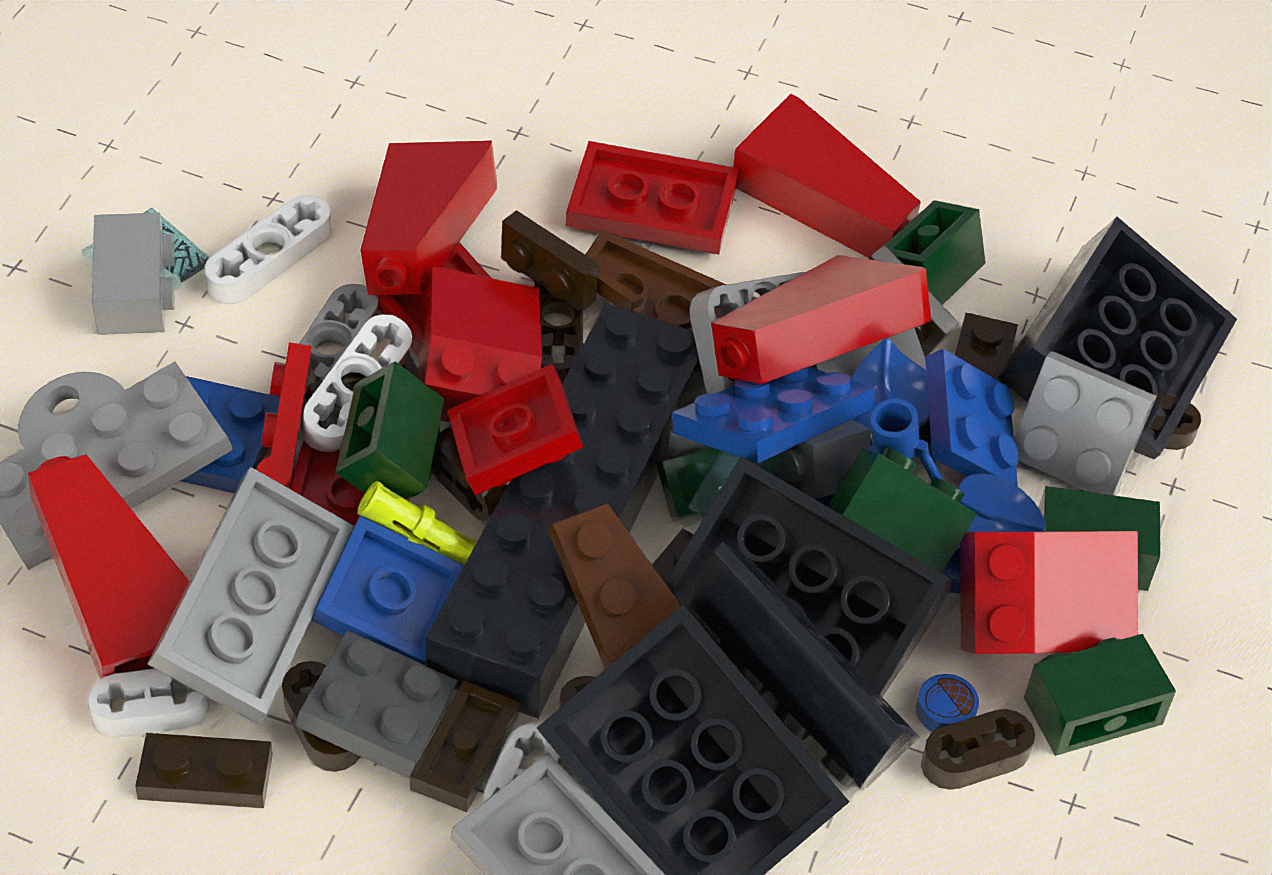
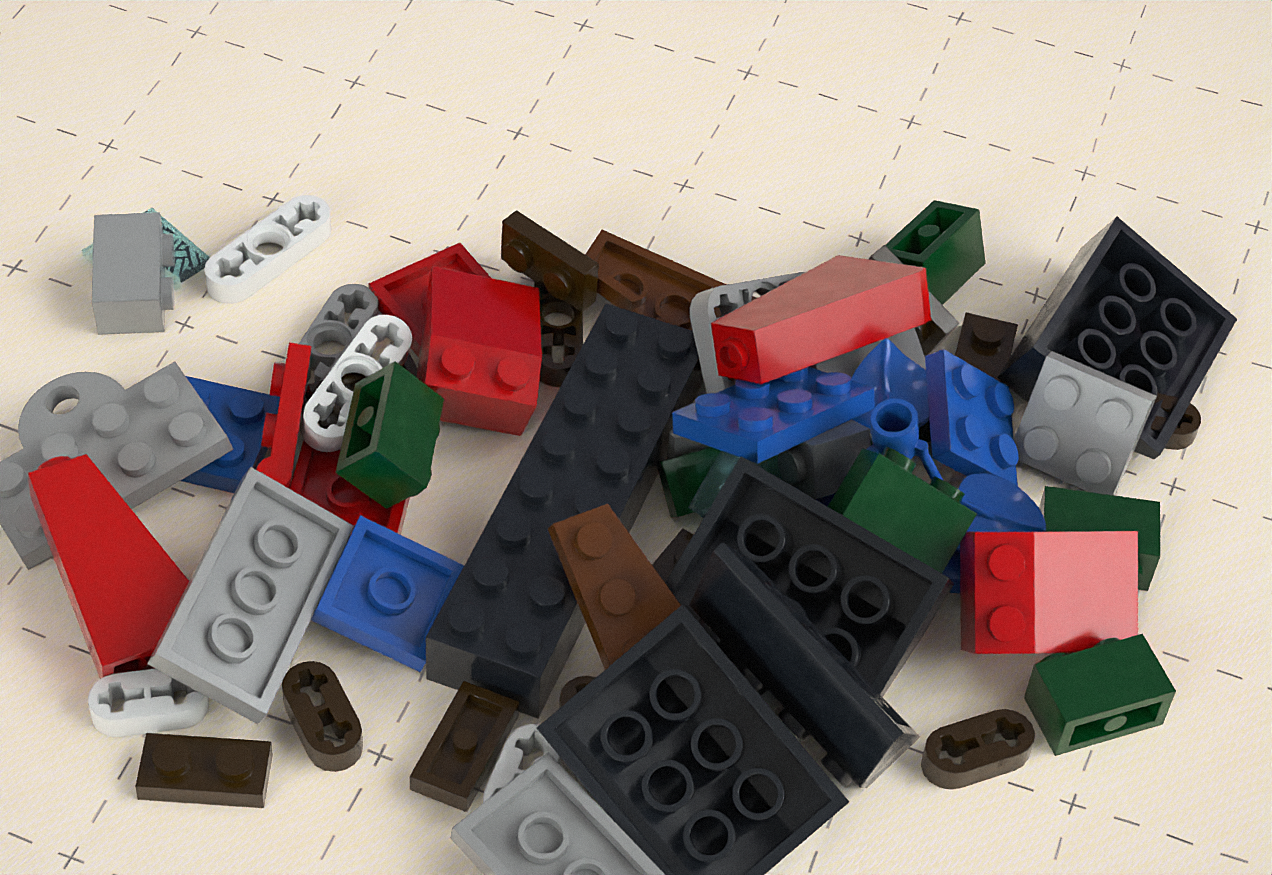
dark grey plate [295,630,458,778] -> none
neon yellow pin [357,481,476,565] -> none
red slope [360,140,498,295] -> none
dark brown beam [431,427,507,521] -> none
red plate [447,364,584,495] -> none
red plate [565,141,739,255] -> none
red slope [733,93,921,258] -> none
blue tile [916,674,979,732] -> none

